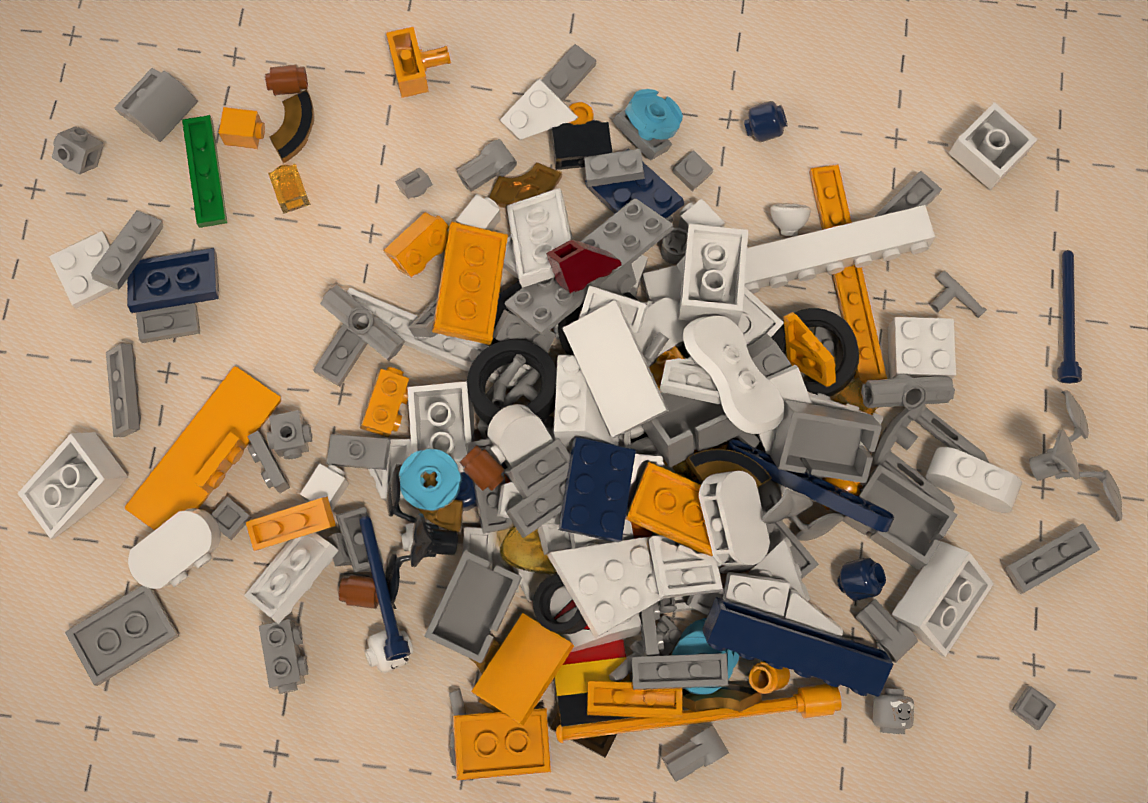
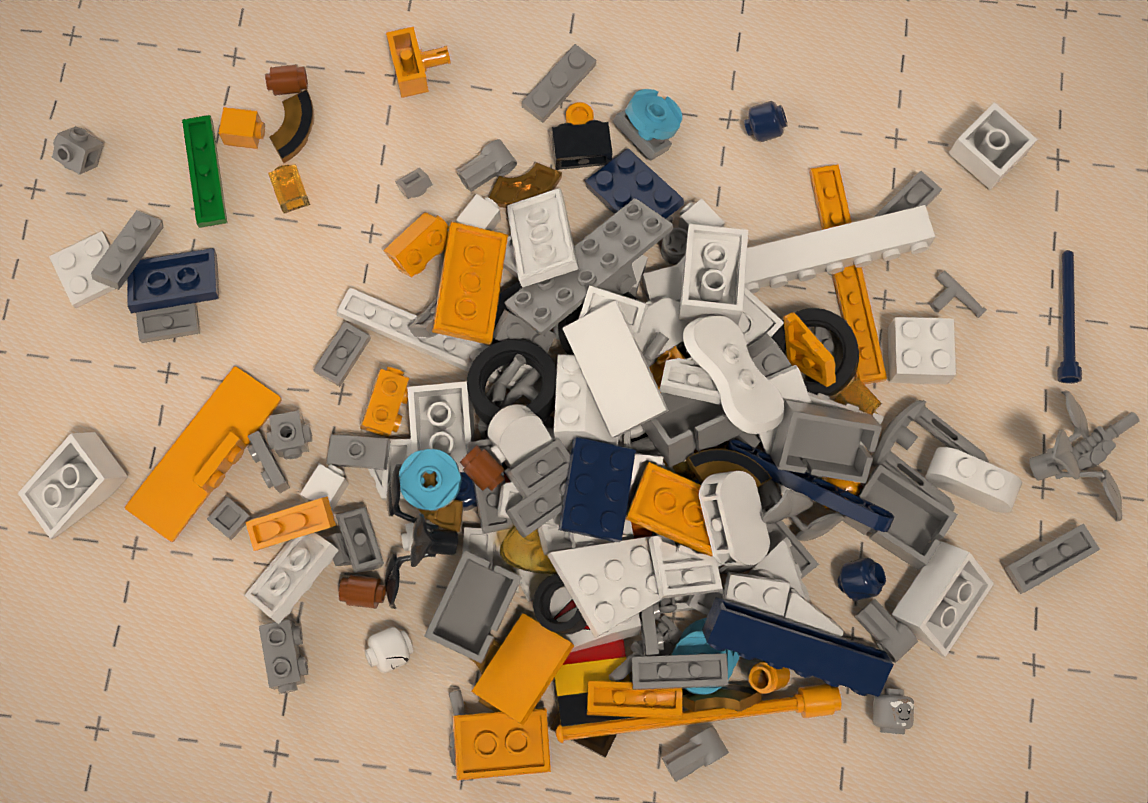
light grey plate [65,585,179,686] -> none
light grey plate [106,343,141,437] -> none
light grey brick [115,68,197,142] -> none
white brick [128,508,220,589] -> none
light grey piece [320,285,405,361] -> none
dark blue piece [359,516,411,661] -> none
white wing [500,79,578,140] -> none
dark red slope [546,239,622,294] -> none
light grey plate [584,149,645,187] -> none
light grey plate [673,150,713,192] -> none
white brick [771,204,811,236] -> none
light grey piece [861,374,955,410] -> none
light grey tile [1011,686,1056,730] -> none
none -> light grey piece [1072,412,1139,472]

